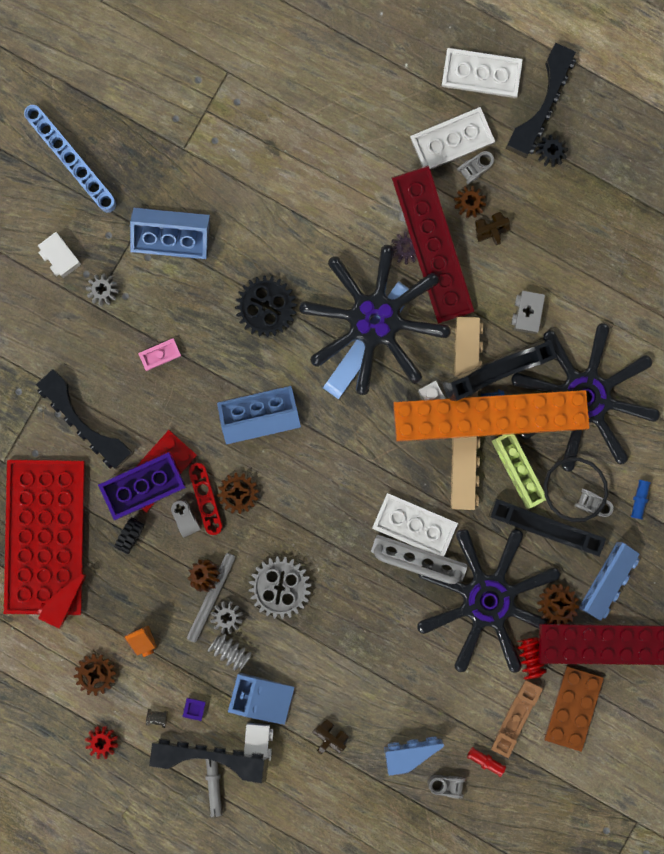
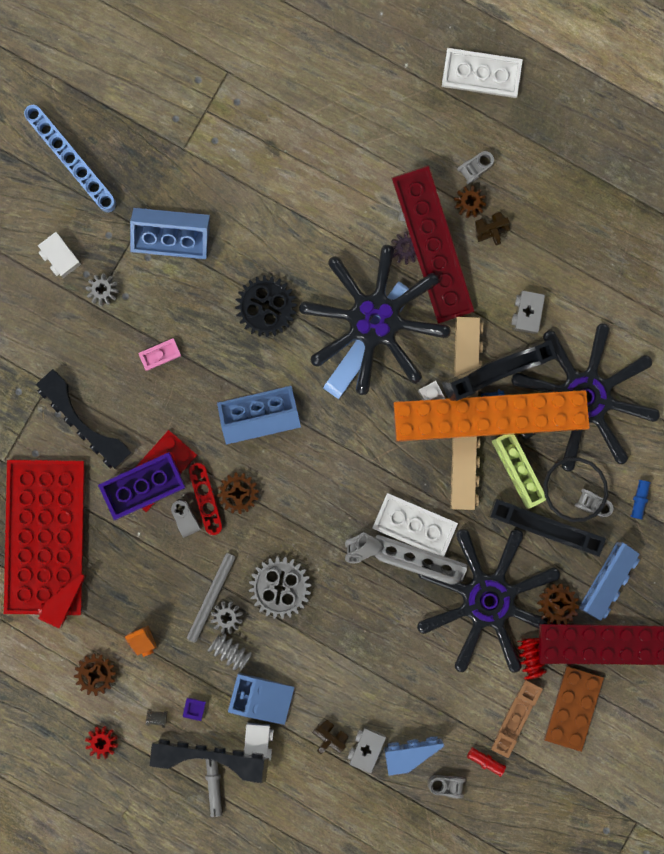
black tyre [114,517,145,555] -> none
reddish brown gear [187,559,221,592] -> none
white plate [410,107,495,170] -> none
black arch [506,42,577,158] -> none
black gear [535,135,568,168] -> none
none -> light grey piece [345,532,381,564]
none -> light grey brick [348,727,386,774]

